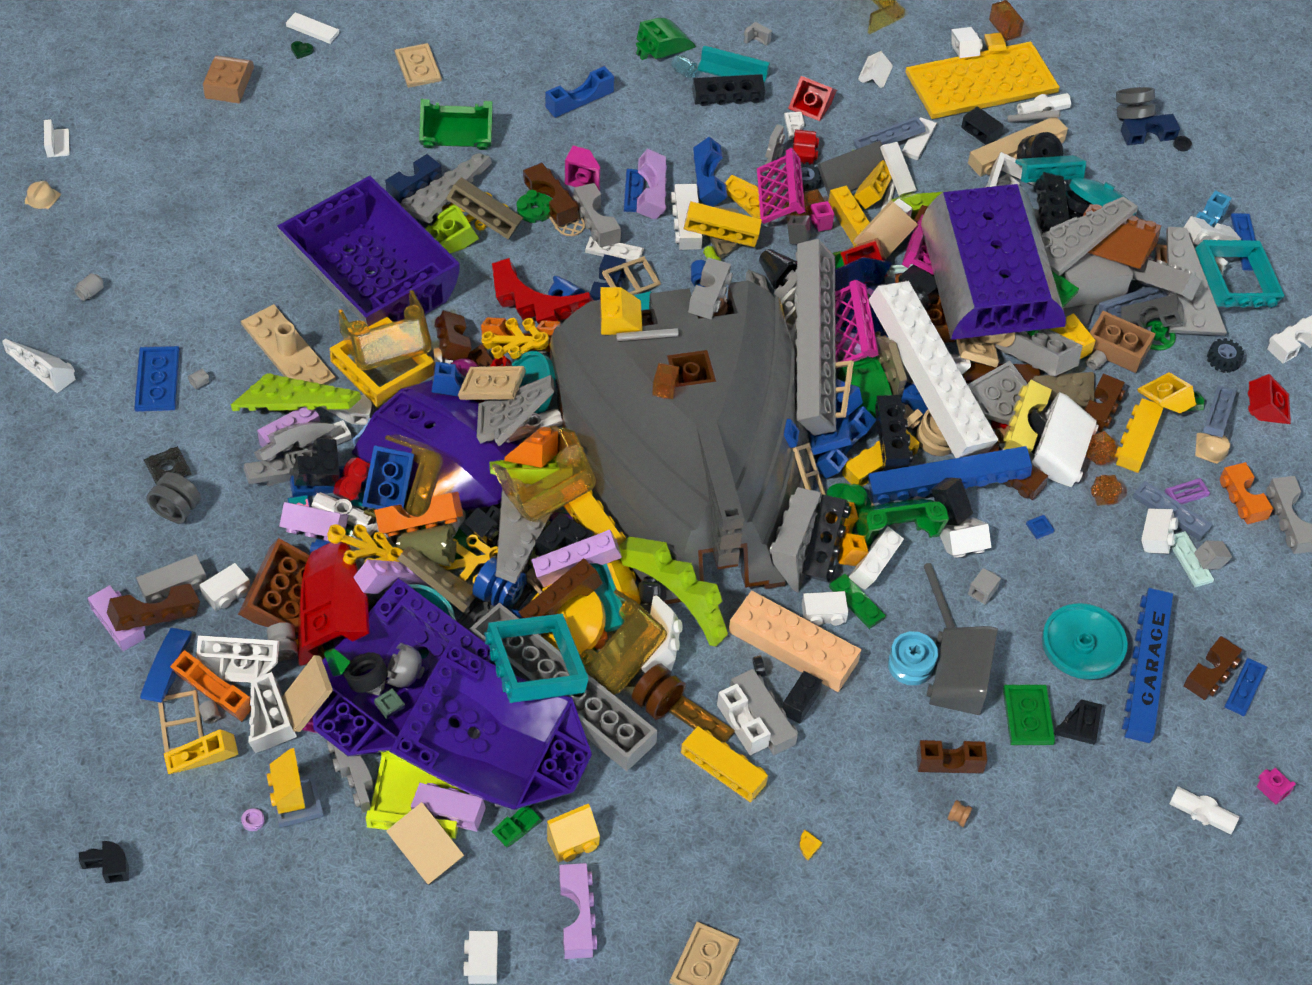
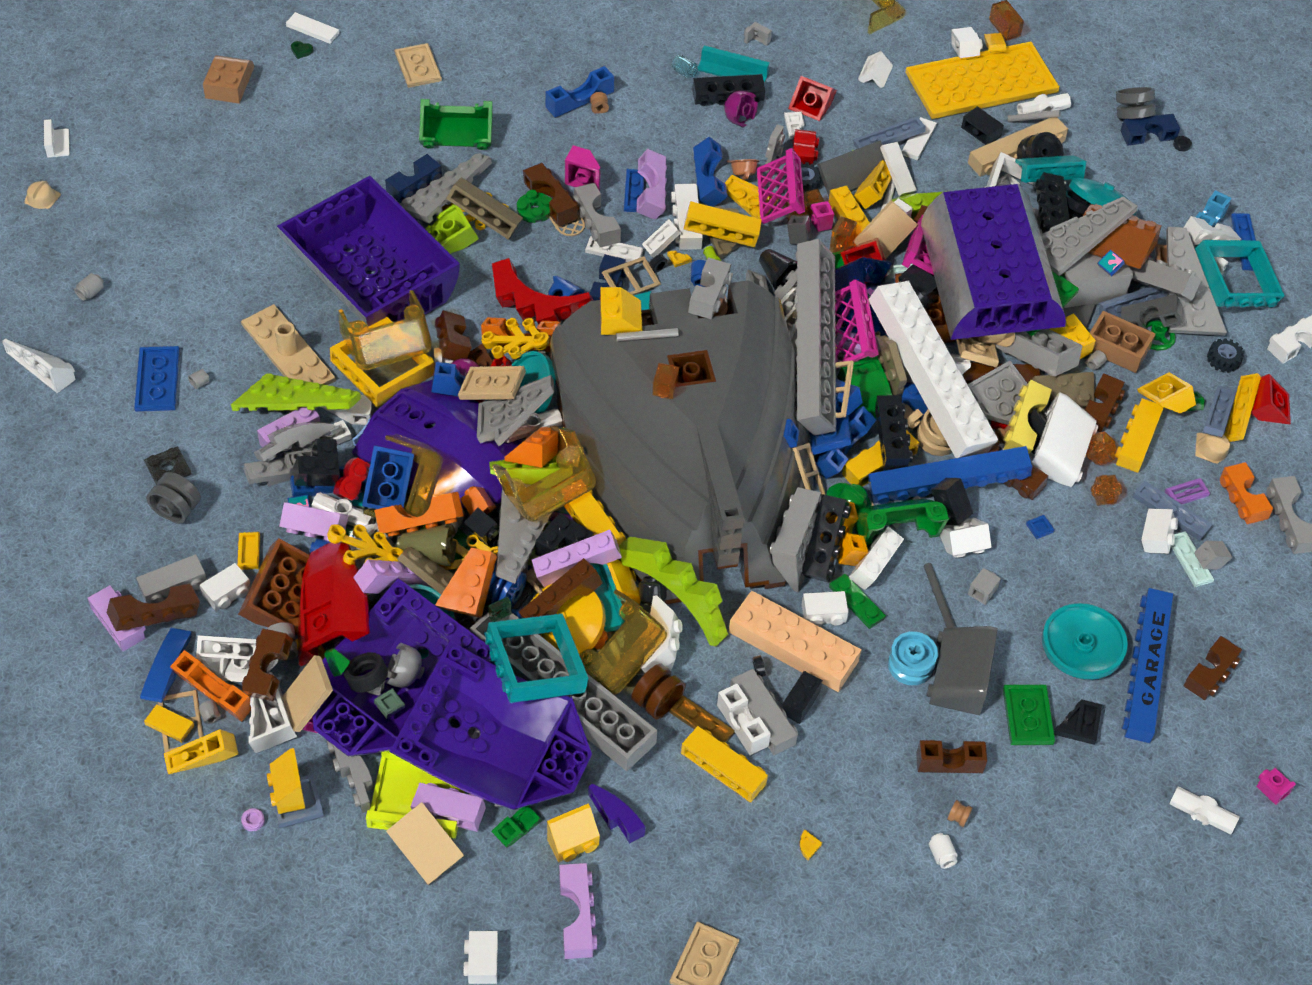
black brick [79,841,129,883] -> none
green piece [636,18,696,60] -> none
blue tile [1224,658,1267,716] -> none
none -> yellow tile [144,704,194,743]
none -> yellow tile [237,532,260,570]
none -> reddish brown arch [242,628,293,702]
none -> orange wedge [435,548,497,618]
none -> orange brick [460,486,496,515]
none -> clear green tile [488,597,511,622]
none -> dark purple slope [588,784,645,844]
none -> medium nougat wheel [590,92,609,114]
none -> white plate [642,219,681,258]
none -> black tile [649,254,667,273]
none -> yellow tile [667,251,692,268]
none -> magenta cylinder [724,91,758,127]
none -> nougat piece [727,159,759,180]
none -> clear orange brick [829,216,857,253]
none -> white brick [928,833,958,869]
none -> tile [1097,250,1125,277]
none -> yellow tile [1224,373,1261,442]

